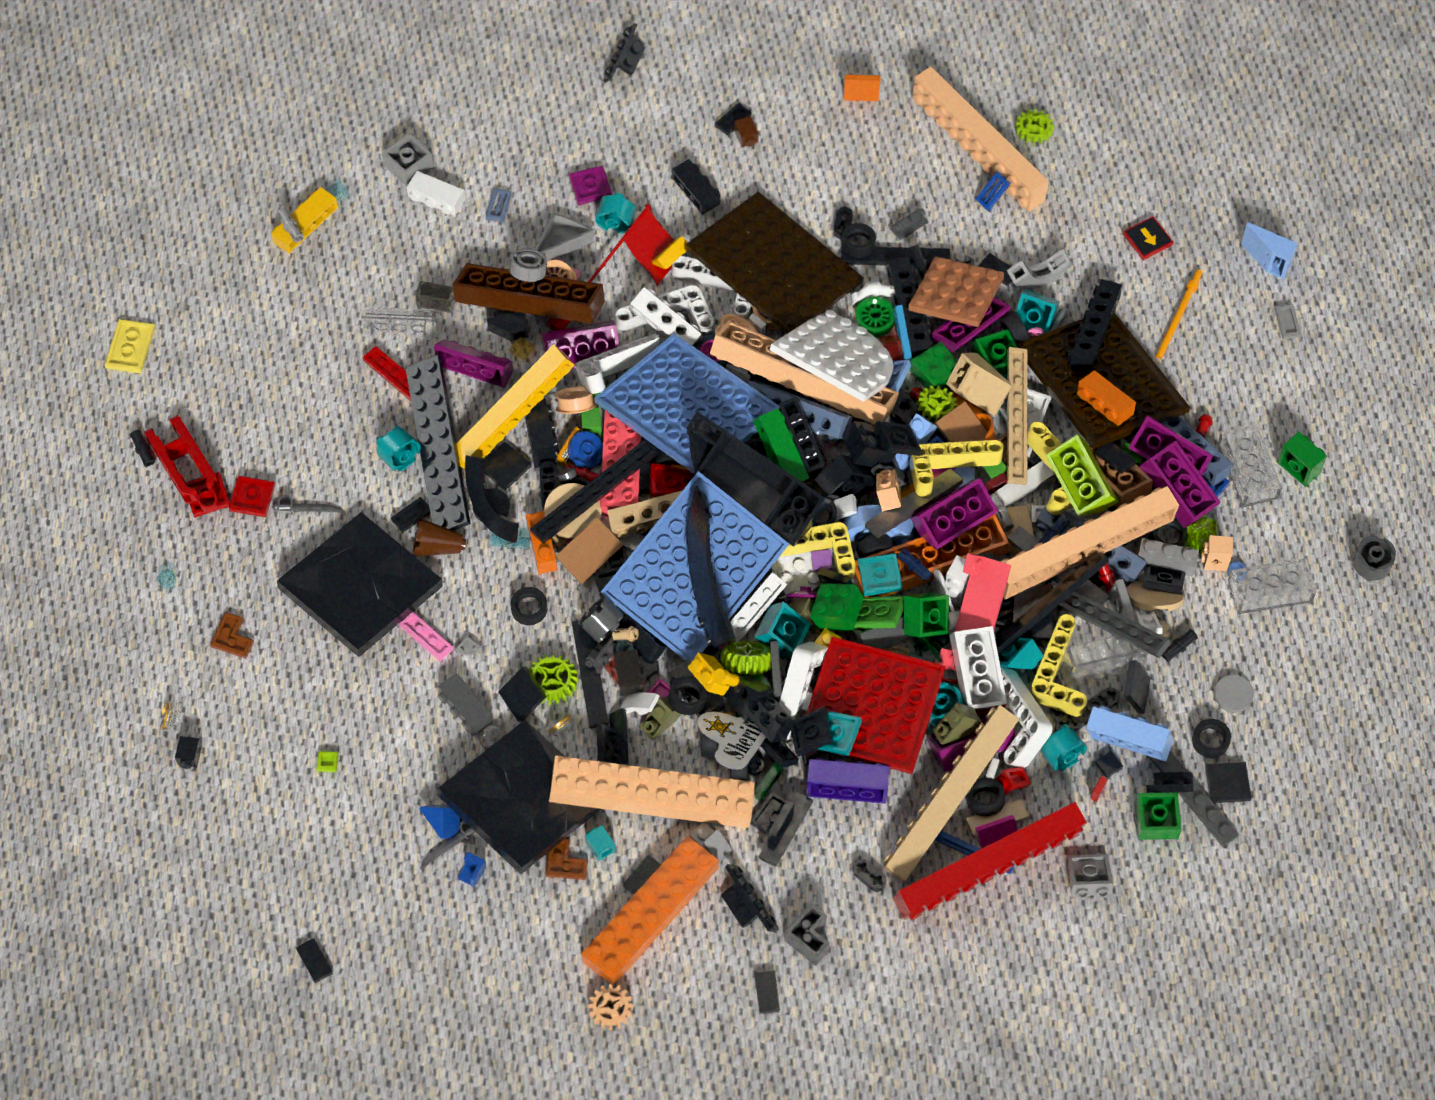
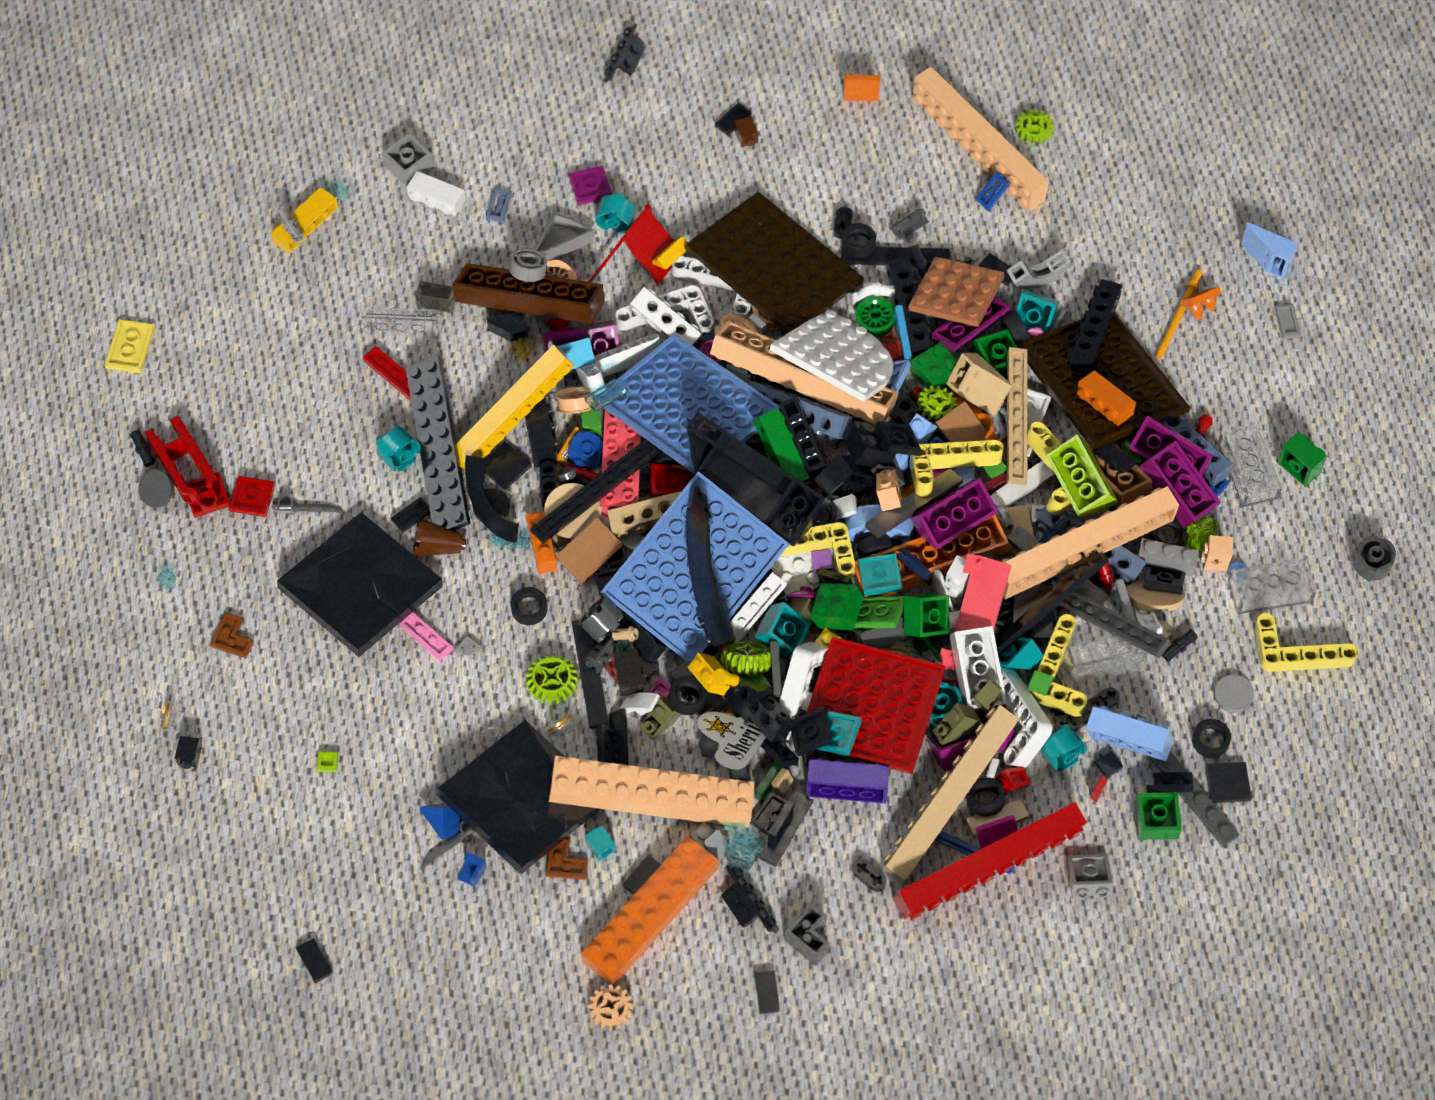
magenta slope [434,339,514,388] -> none
dark grey brick [438,673,494,735] -> none
black tile [498,666,547,722] -> none
black brick [671,159,721,215] -> none
black bush [747,756,764,776] -> none
black tile [1123,216,1174,260] -> none
black tile [1124,660,1150,714] -> none
none -> dark grey tile [138,470,174,507]
none -> medium azure slope [556,338,595,370]
none -> clear light blue tile [584,379,626,412]
none -> clear light blue bracket [725,826,766,870]
none -> tan tile [771,768,794,797]
none -> olive brick [970,680,1002,713]
none -> bright green tile [1028,670,1054,696]
none -> orange tile [1181,287,1221,321]
none -> light yellow beam [1254,613,1359,672]

